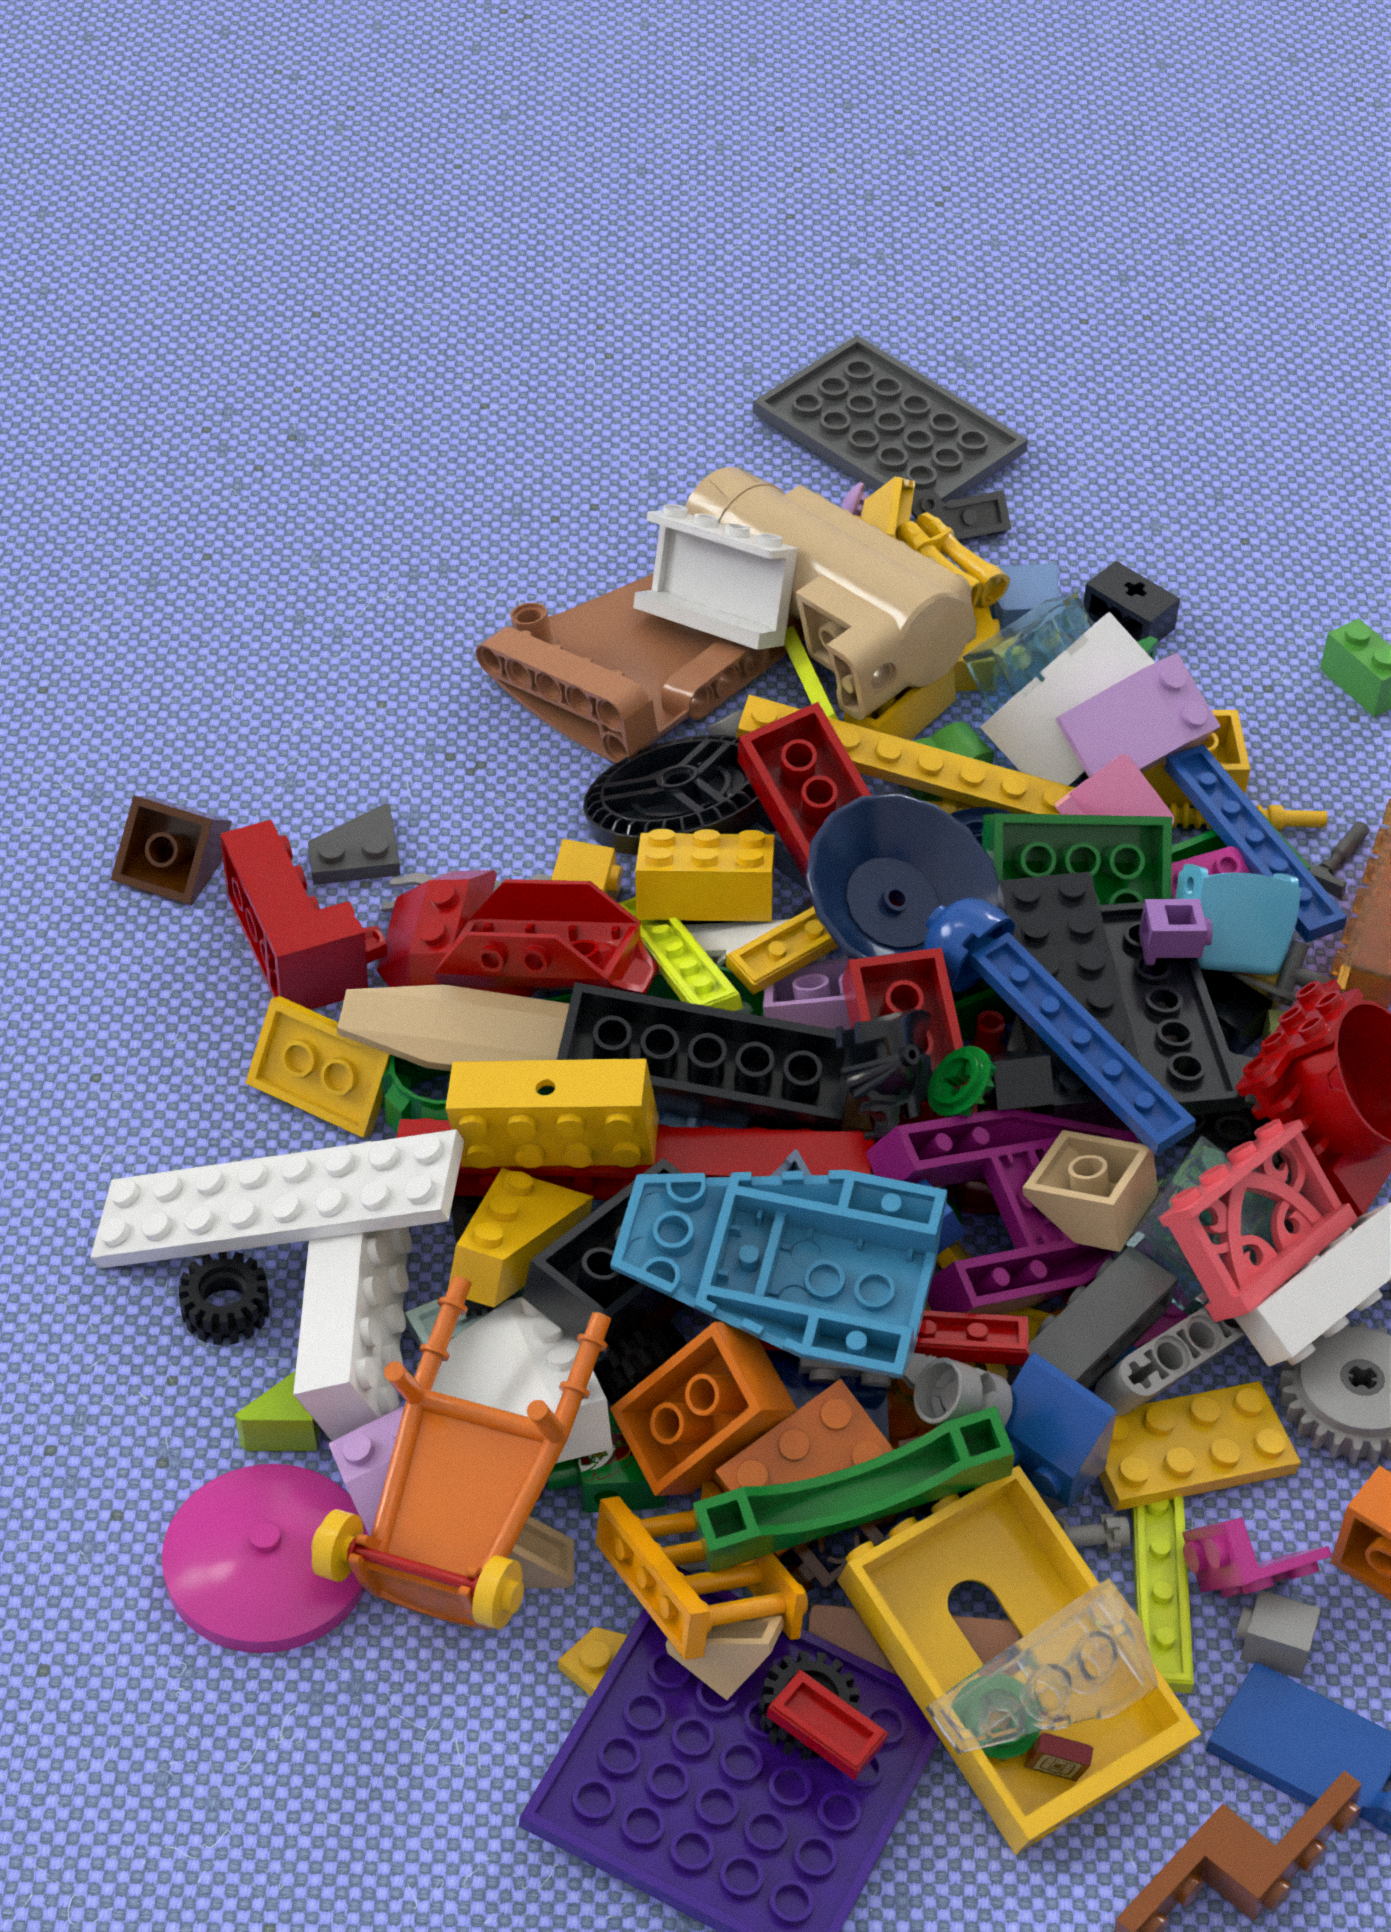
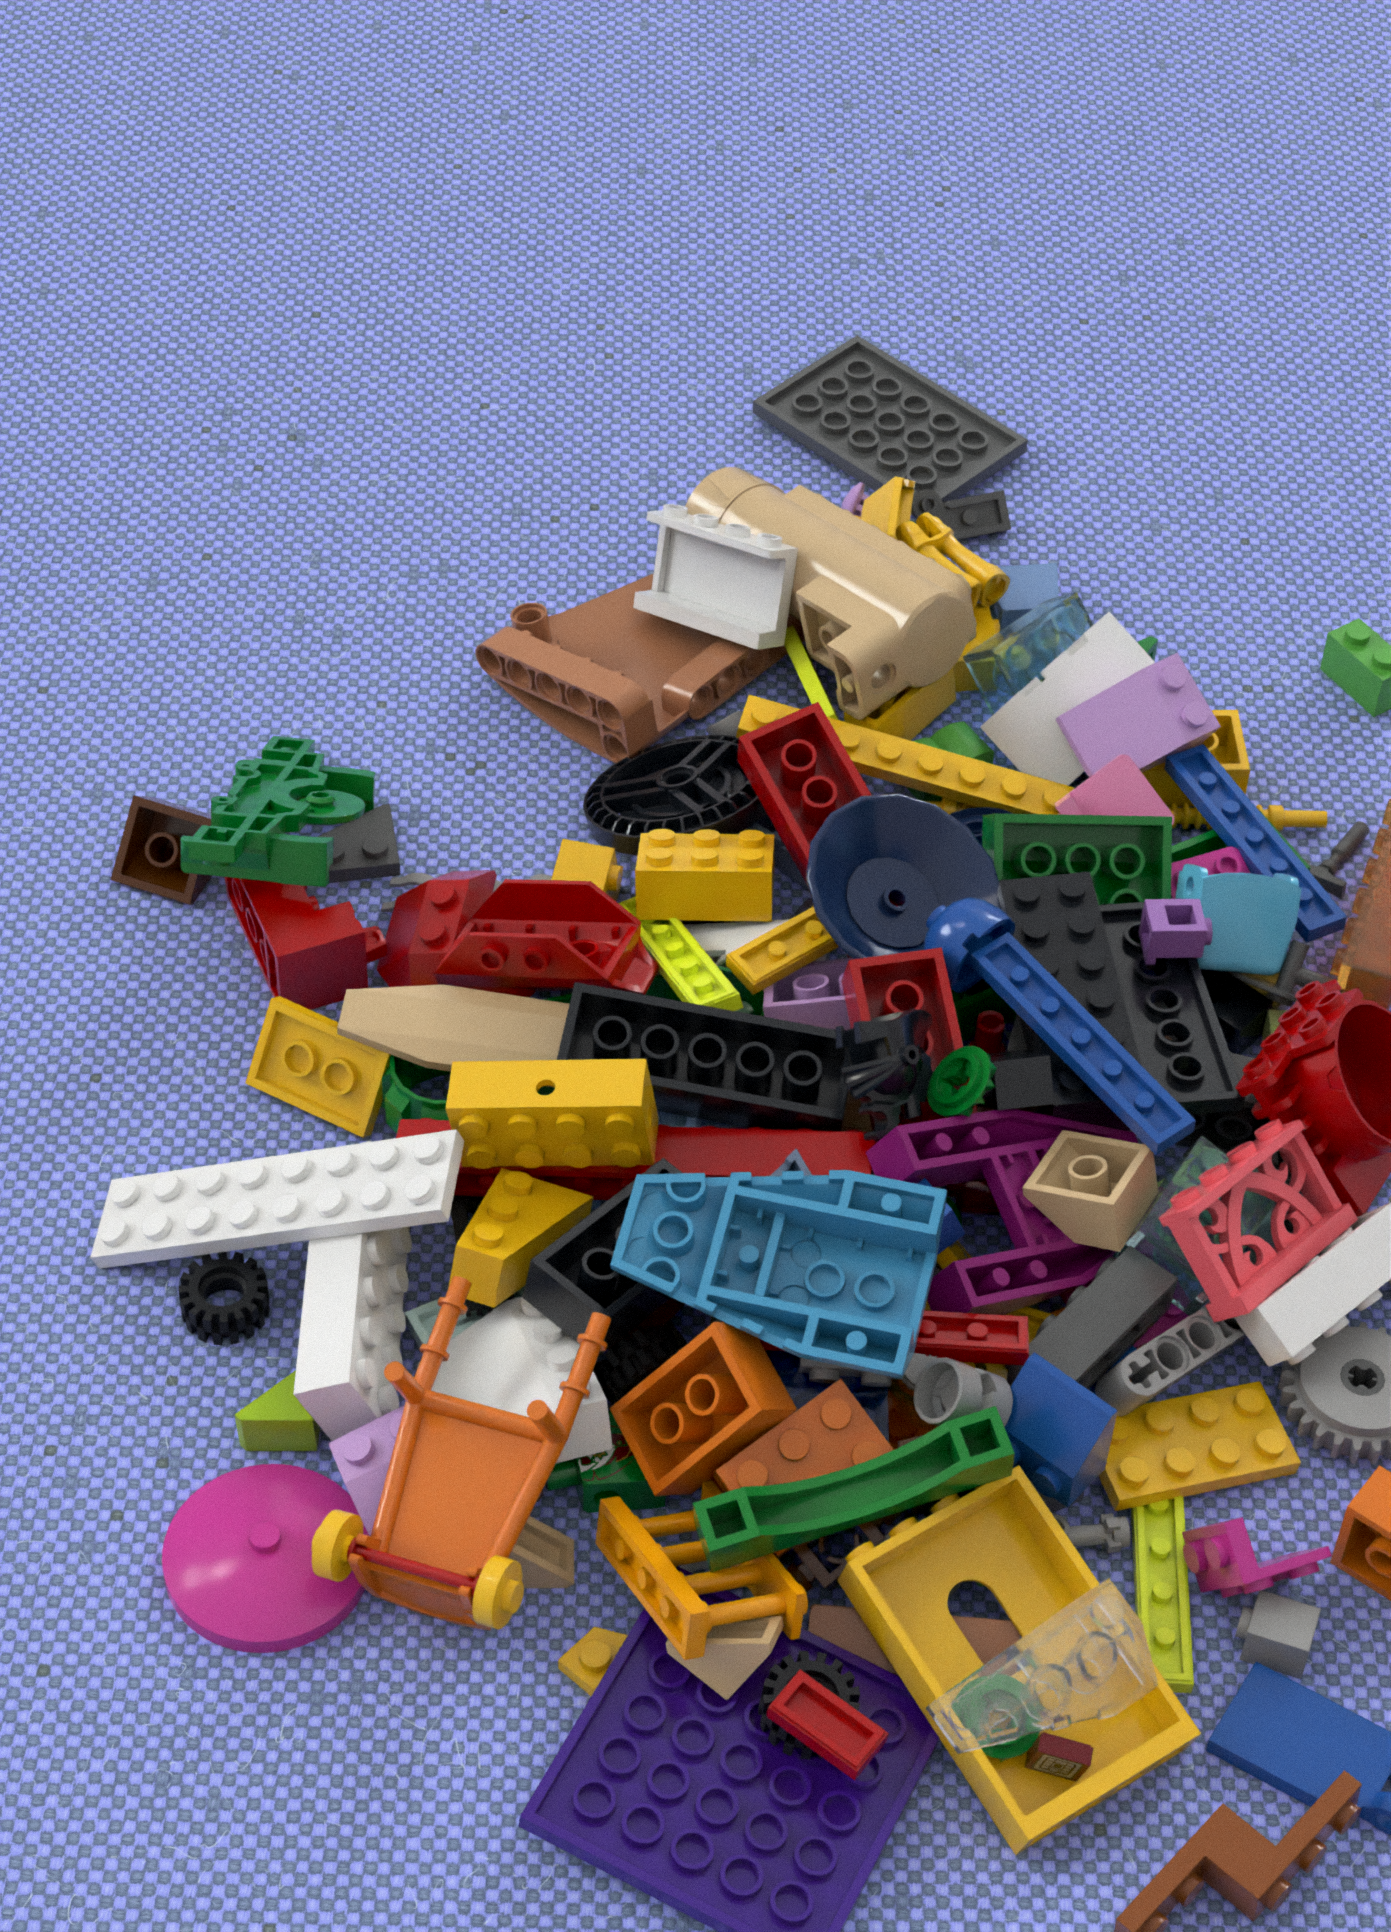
black brick [1082,561,1180,642] -> none
none -> green piece [181,736,375,887]

